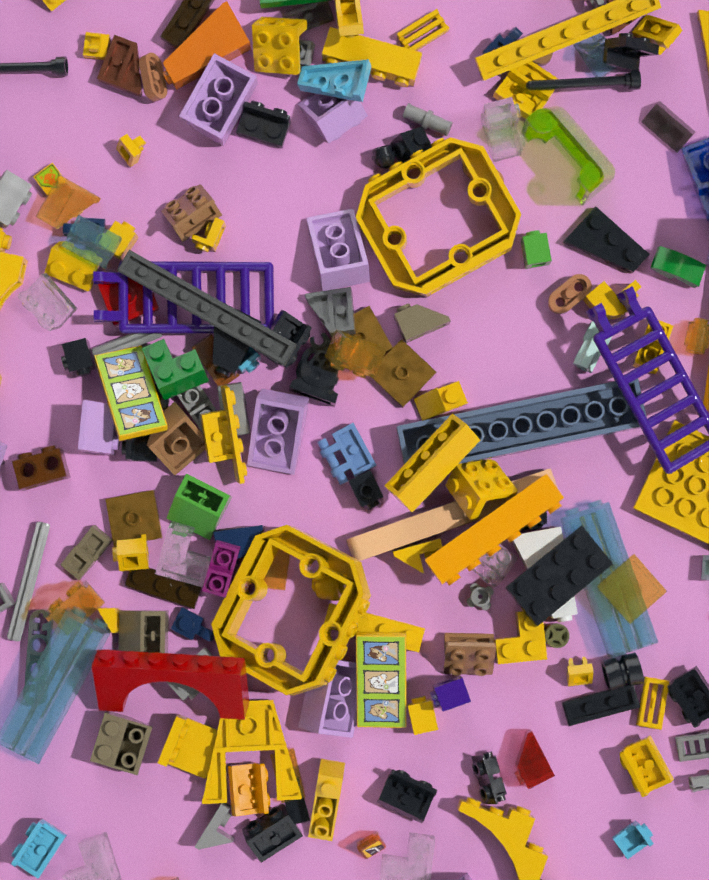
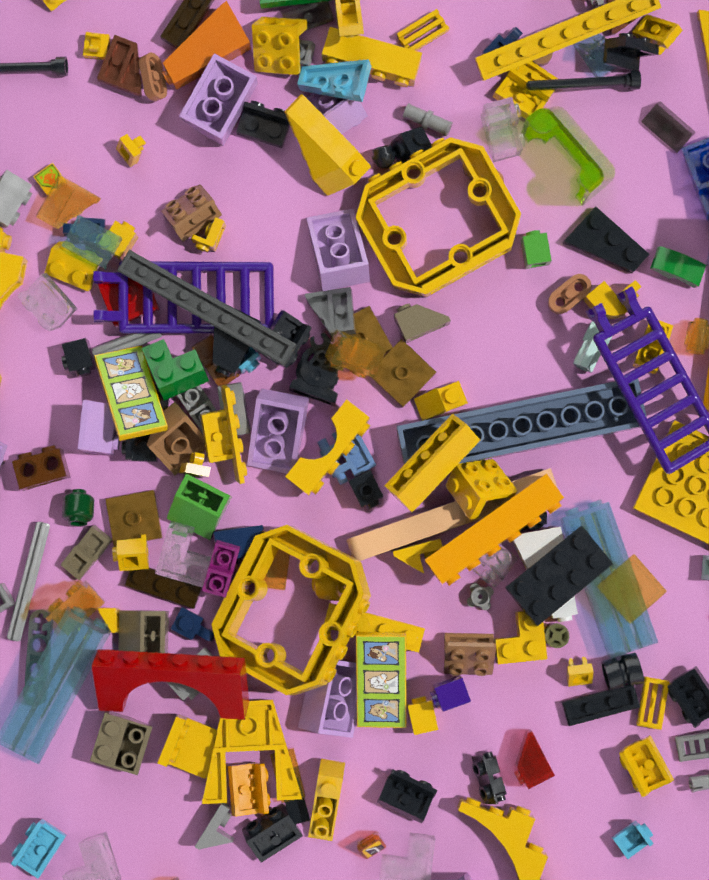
none -> dark green head [62,489,95,527]
none -> yellow tile [179,452,211,478]
none -> yellow wedge [284,94,371,196]
none -> yellow arch [285,399,371,496]

